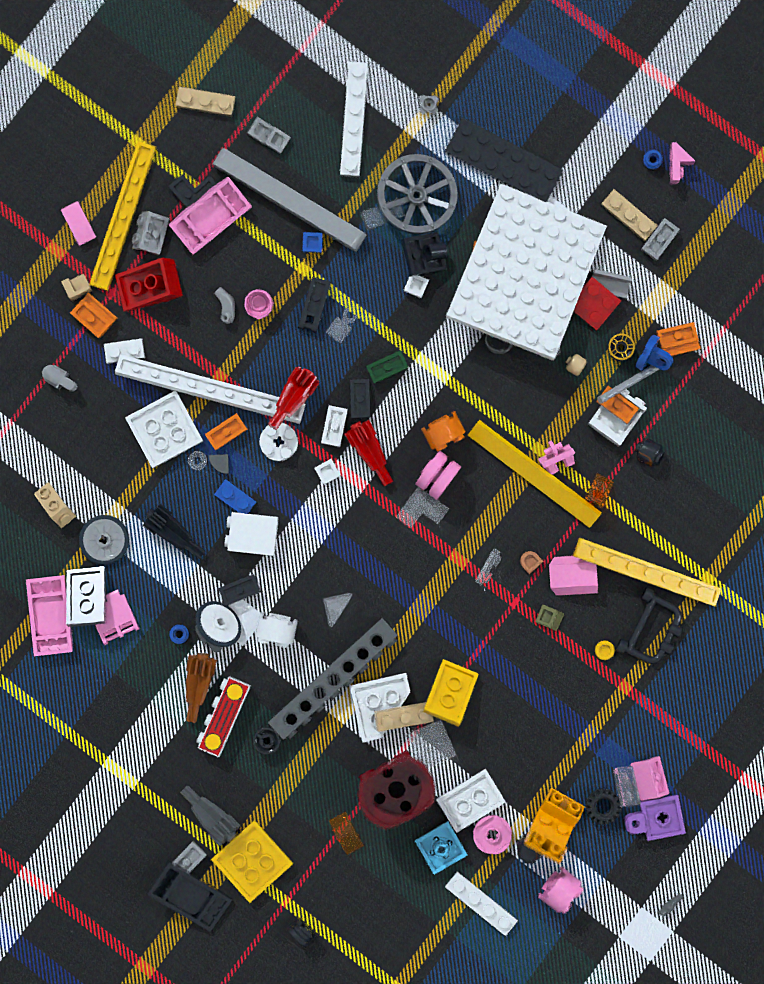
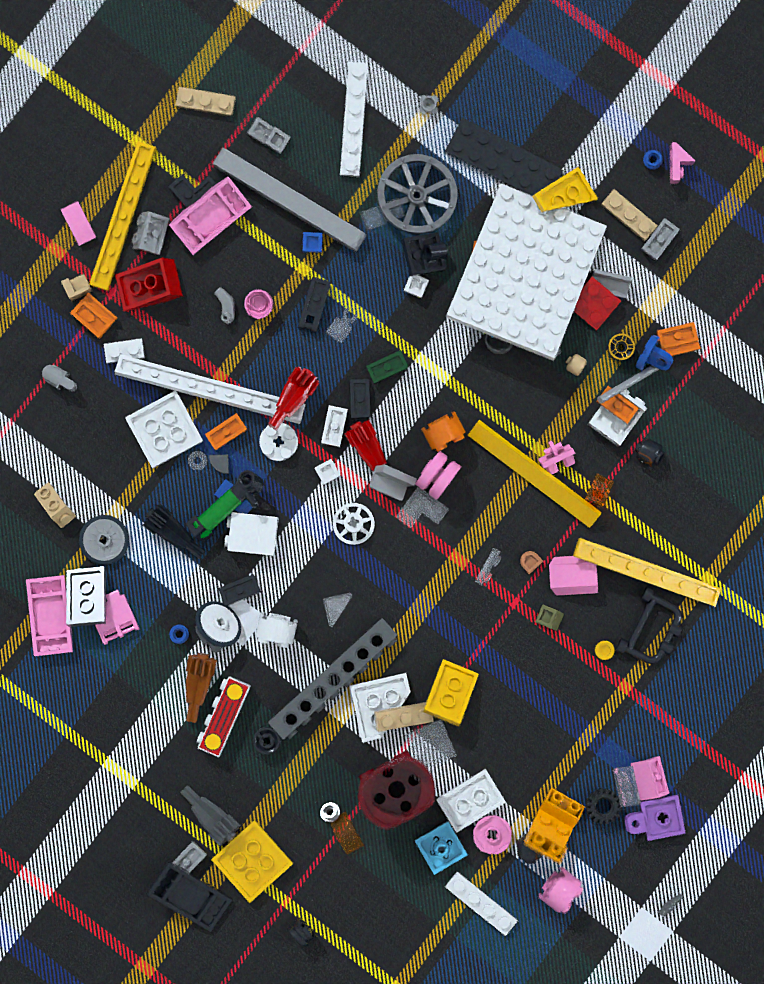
none -> piece [186,470,264,543]
none -> plate [321,803,340,822]
none -> white wheel [333,503,374,545]
none -> light grey panel [369,465,416,501]
none -> yellow wing [532,167,598,212]

